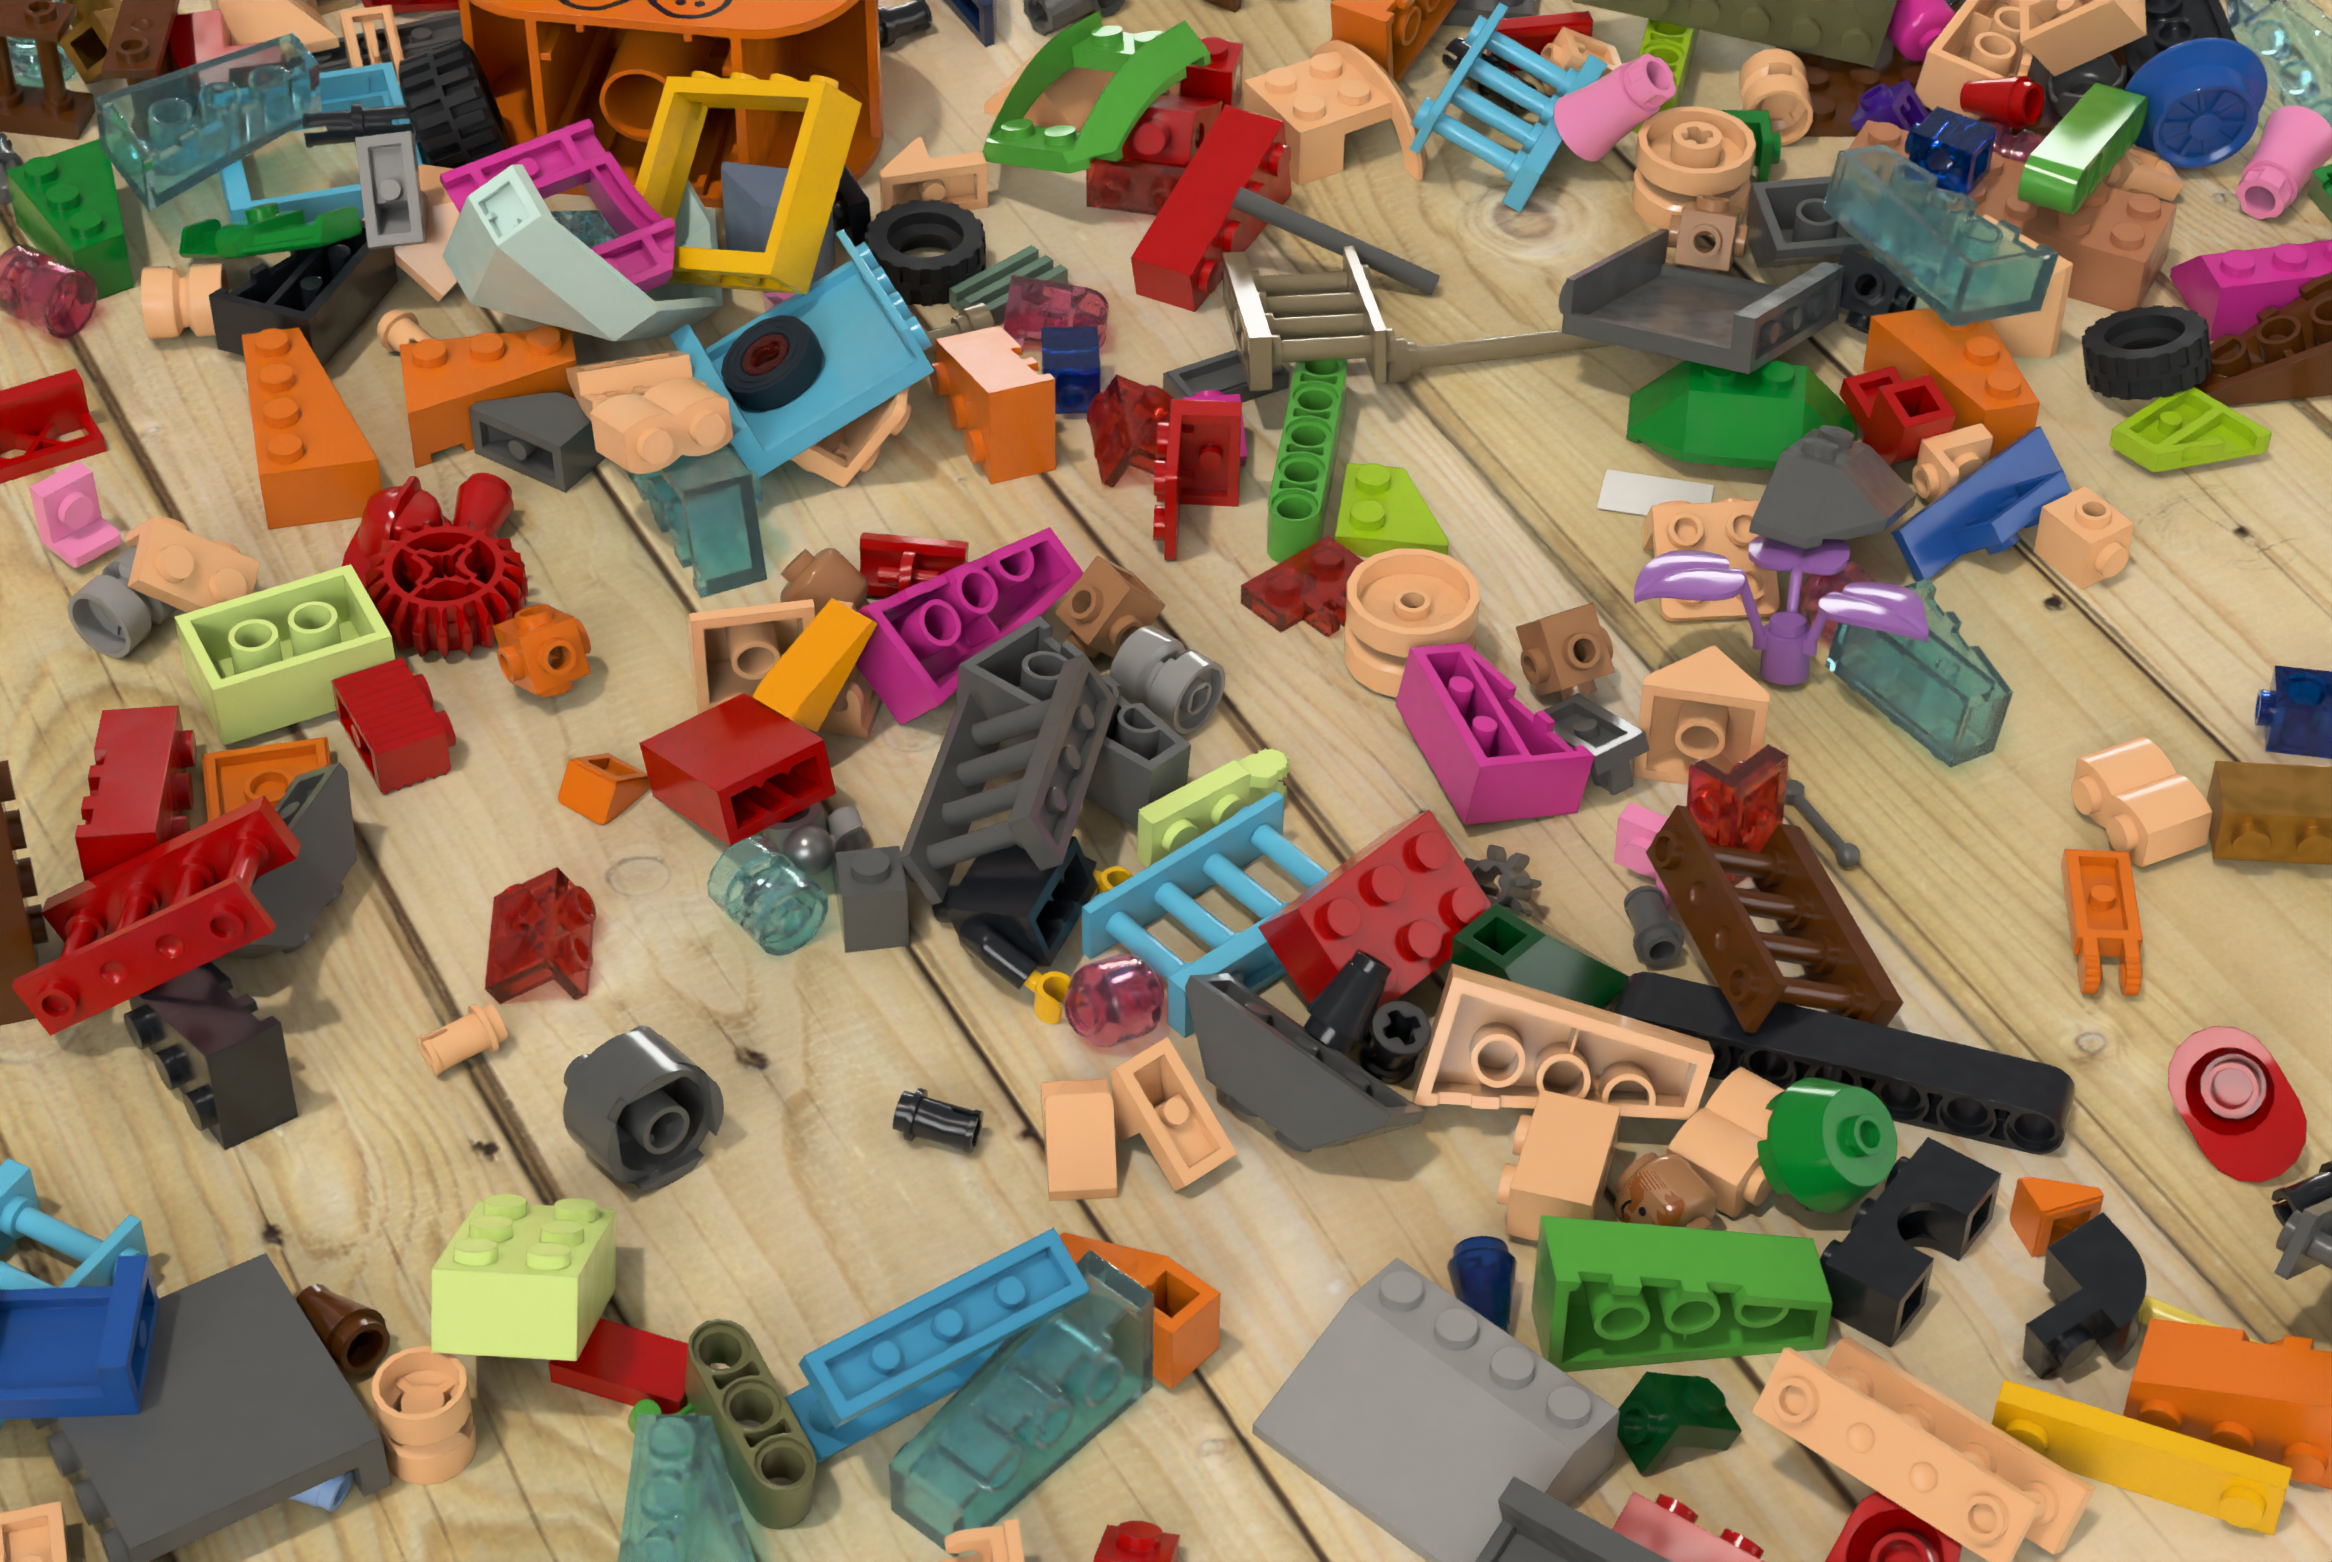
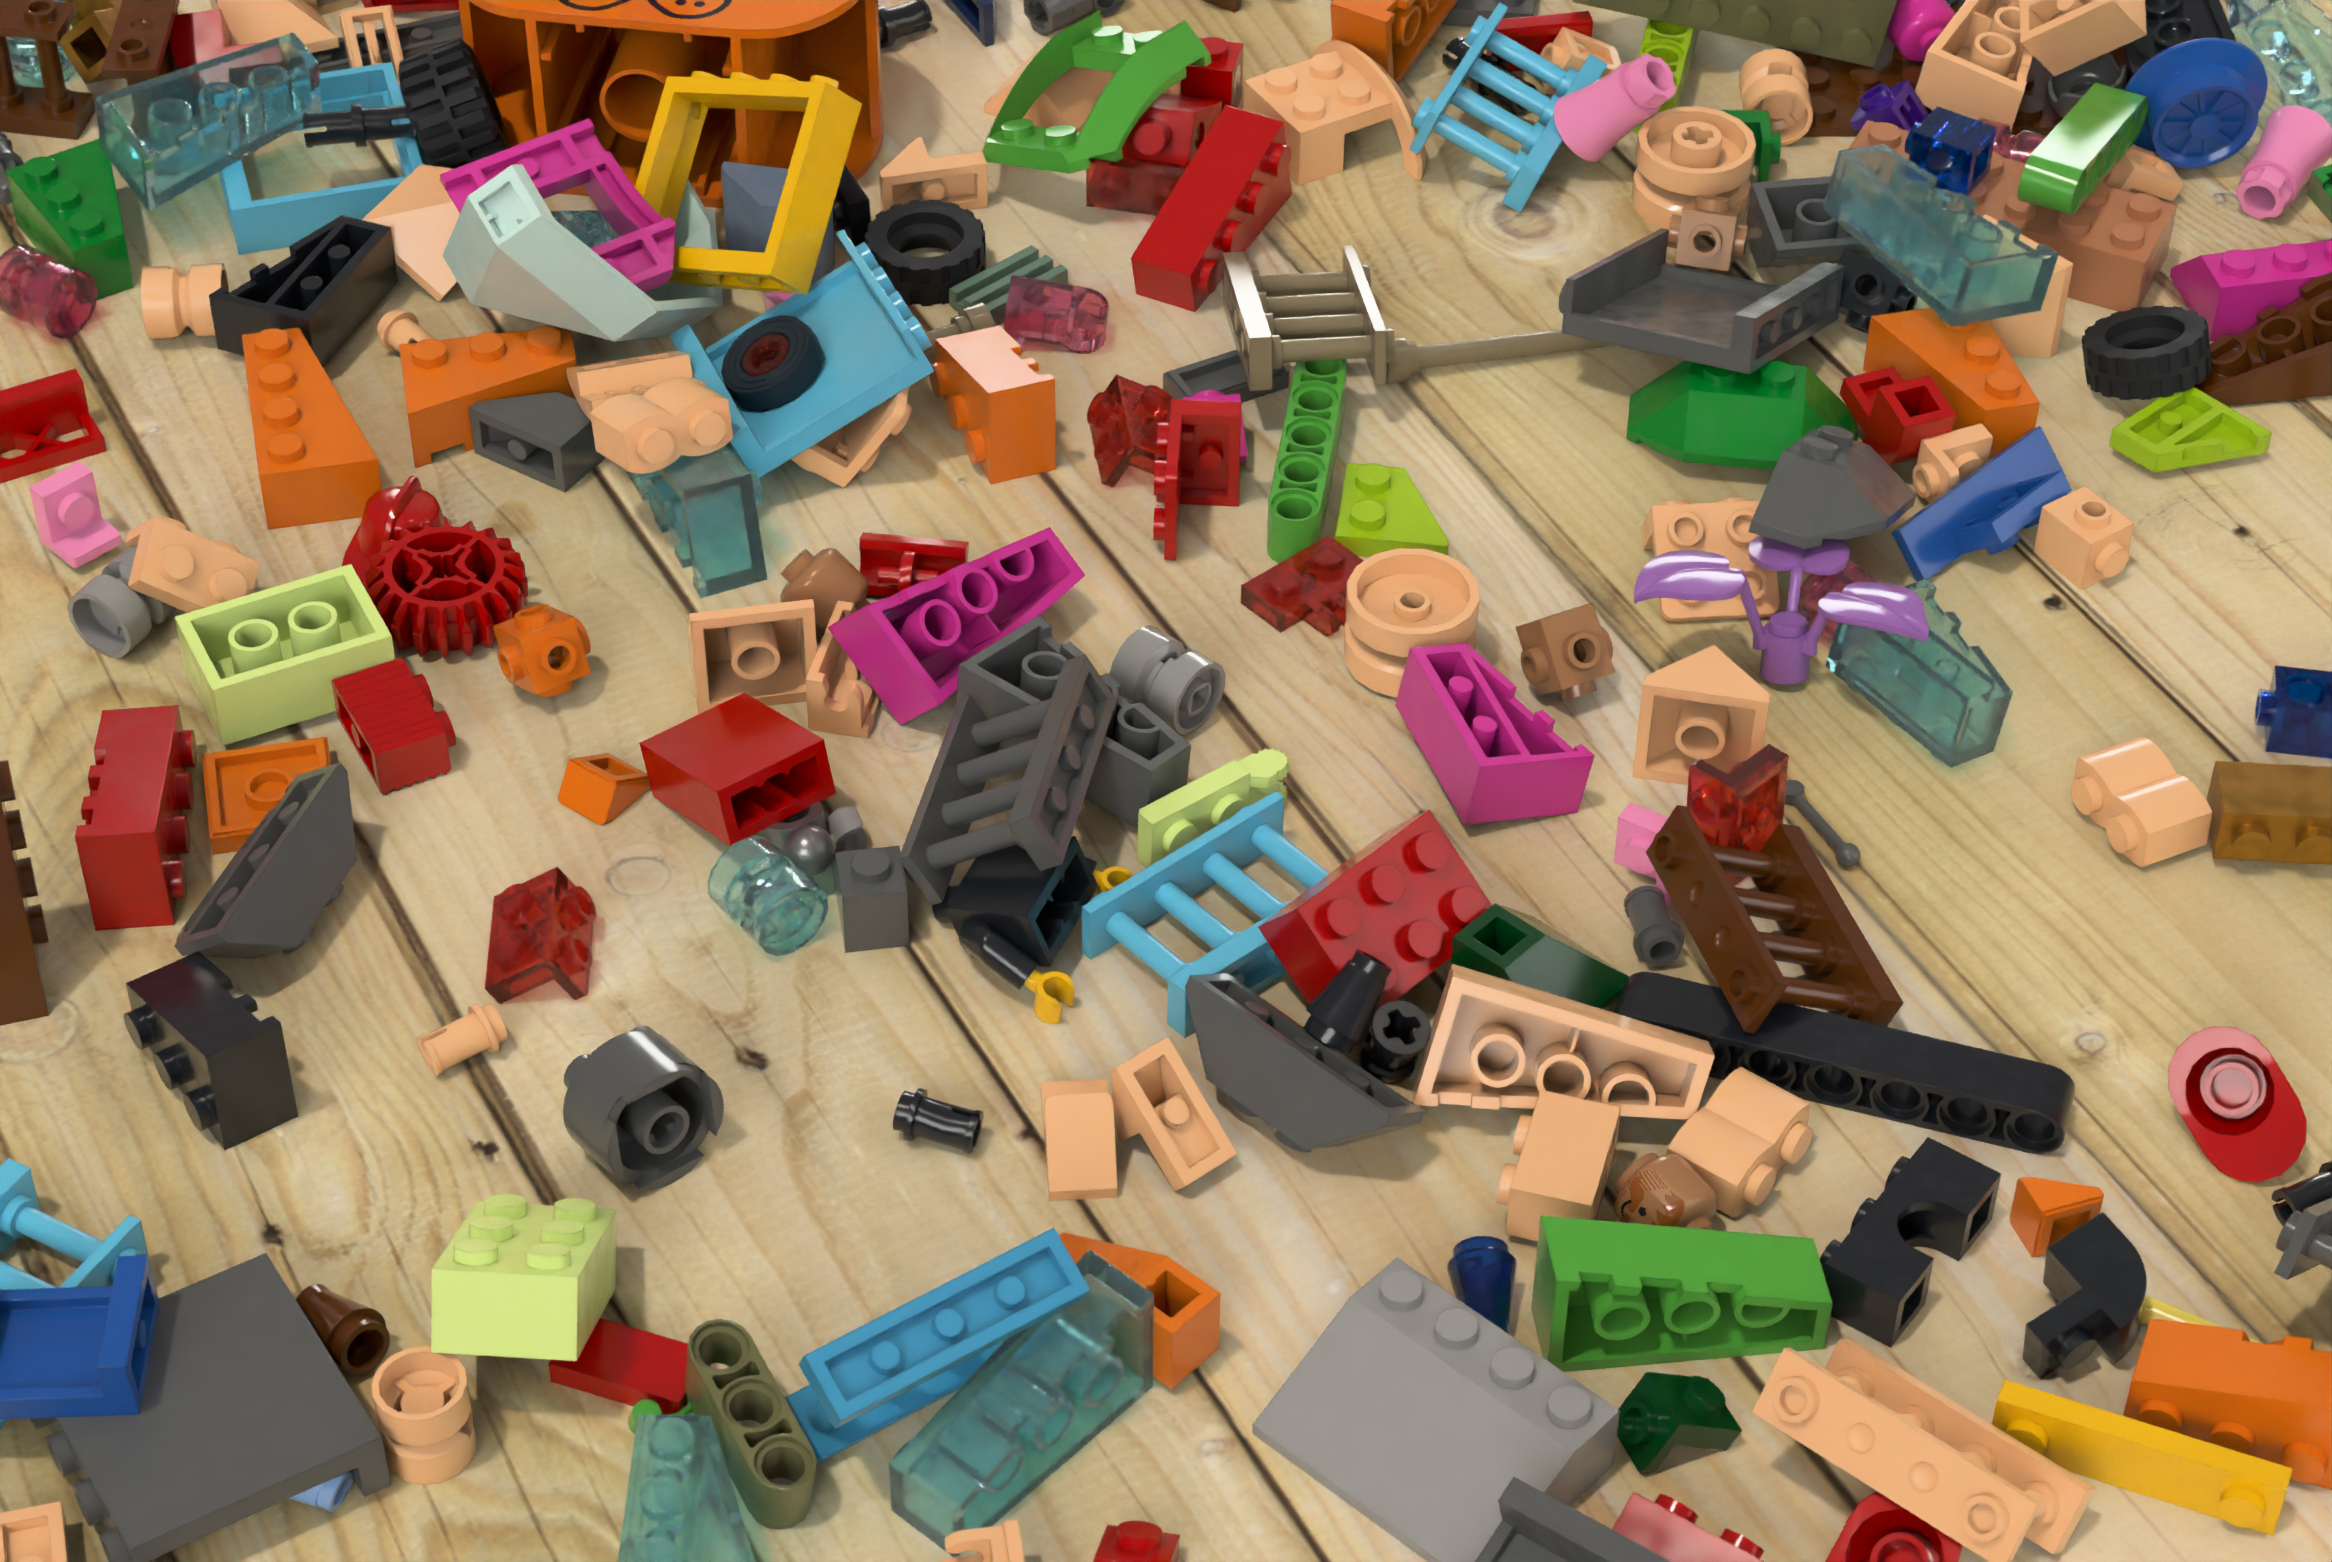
red fence [11,795,301,1036] -> none
green plate [179,202,362,259] -> none
light grey slope [355,131,428,250] -> none
red cone [453,473,514,535] -> none
light orange slope [752,598,878,732] -> none
clear blue brick [1041,326,1101,414] -> none
medium nougat brick [1054,555,1166,658] -> none
clear pink head [1064,954,1164,1047] -> none
dark grey bar [1231,186,1440,295] -> none
dark grey gear [1464,845,1542,914] -> none
dark grey hinge [1543,693,1649,795] -> none
white sticker [1597,469,1715,516] -> none
green cone [1757,1078,1897,1214] -> none
red cone [1960,76,2044,130] -> none
orange hinge [2061,849,2143,996] -> none

